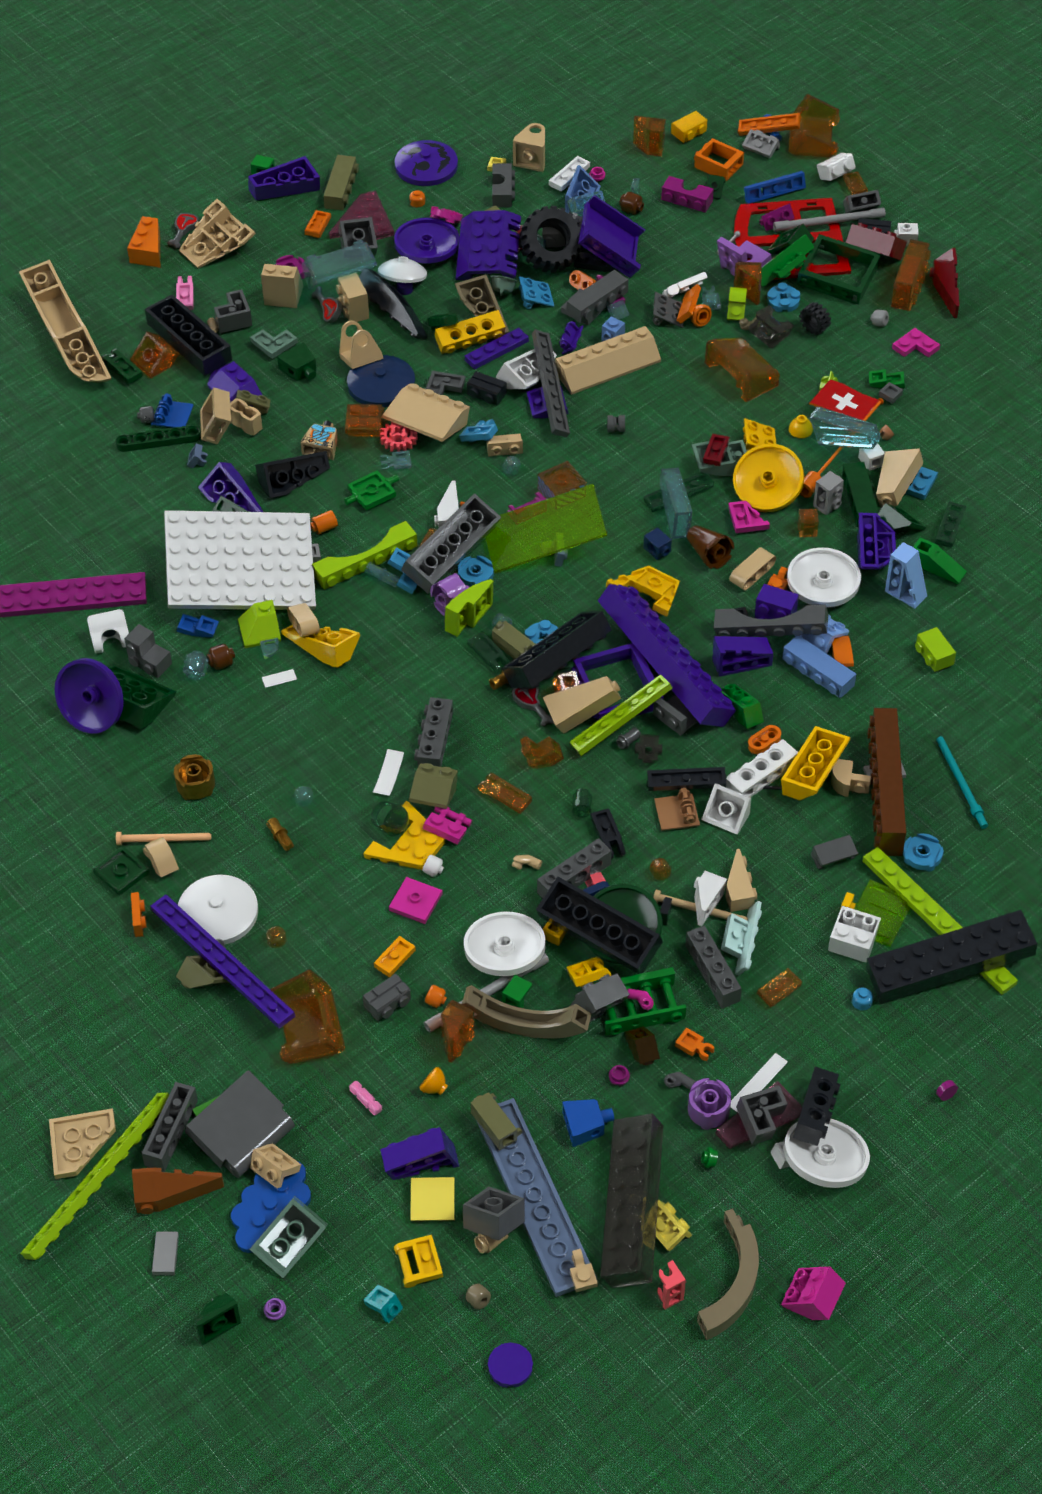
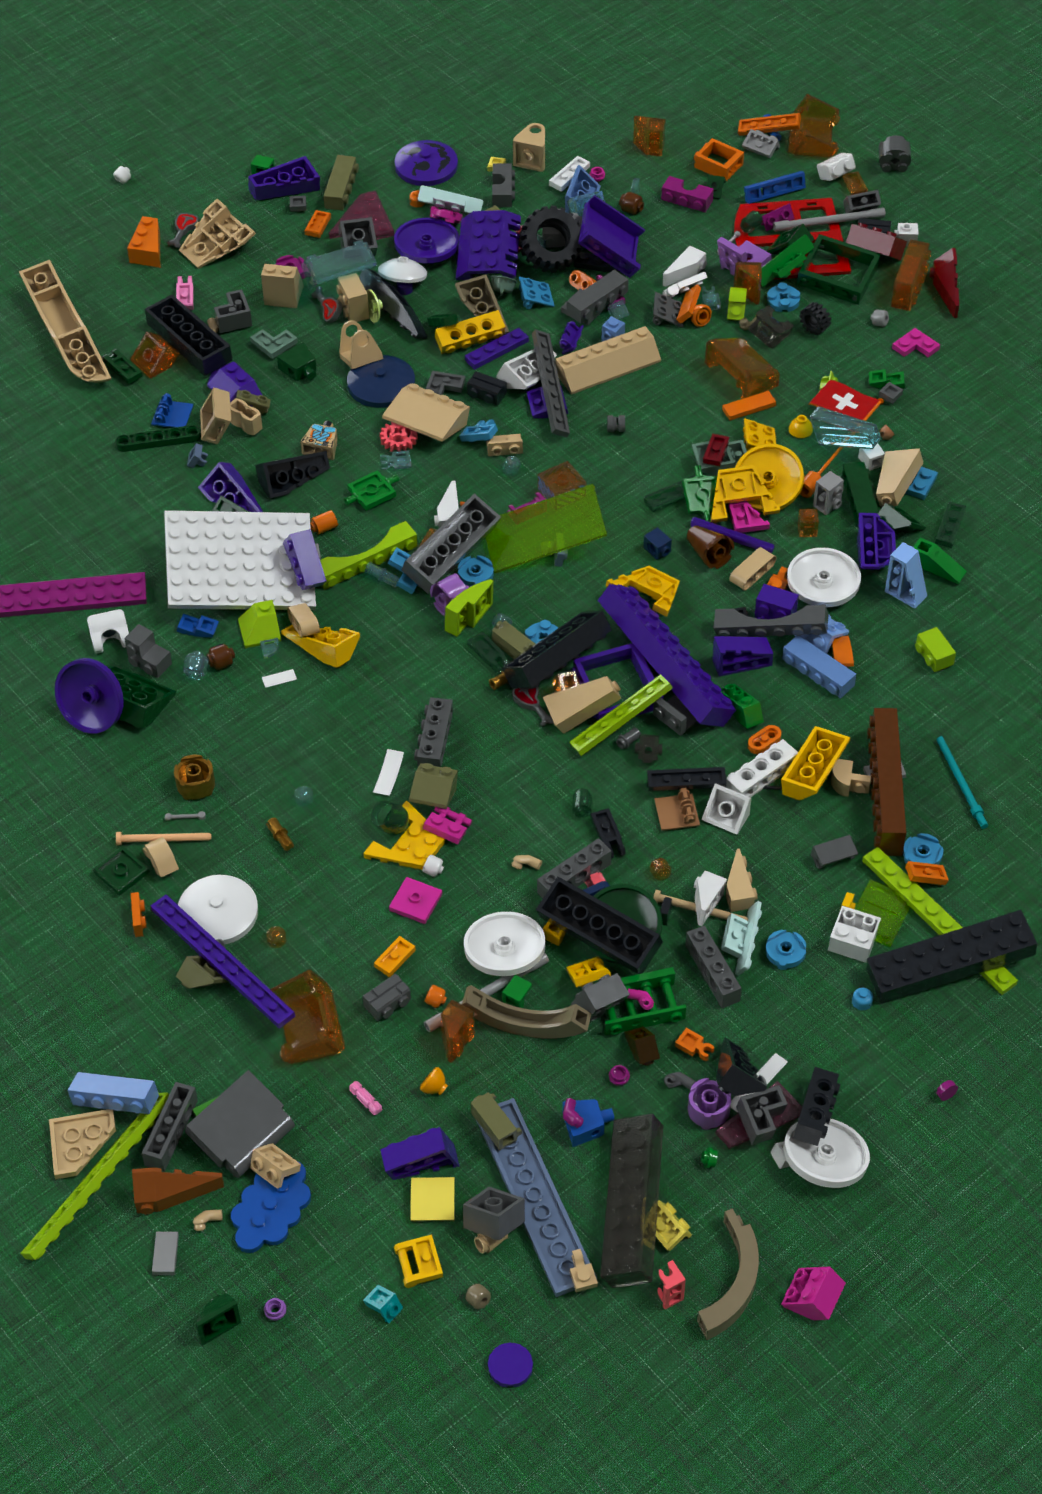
dark grey piece [137,406,155,424] -> none
sand green slope [249,1196,328,1278] -> none
clear orange bracket [345,404,384,437] -> none
clear orange plate [477,773,532,814] -> none
clear orange brick [520,736,564,769] -> none
clear light blue slope [660,468,693,539] -> none
yellow brick [671,110,707,143] -> none
clear orange plate [757,968,802,1007] -> none
none -> medium blue brick [68,1072,159,1114]
none -> white piece [113,166,131,184]
none -> light grey hinge [165,811,206,821]
none -> tan arm [193,1209,223,1231]
none -> wedge [283,529,326,590]
none -> dark grey plate [290,196,306,212]
none -> yellowish green dish [366,289,383,323]
none -> light aqua bracket [418,185,483,214]
none -> magenta arm [563,1098,584,1128]
none -> white slope [663,246,707,287]
none -> green plate [682,465,717,522]
none -> dark purple axle [690,517,775,554]
none -> yellow wing [711,465,780,523]
none -> black wedge [716,1037,768,1096]
none -> orange tile [722,391,776,420]
none -> clear green brick [740,211,763,233]
none -> dark azure plate [765,930,806,970]
none -> dark grey brick [878,135,911,172]
none -> orange plate [905,861,949,885]

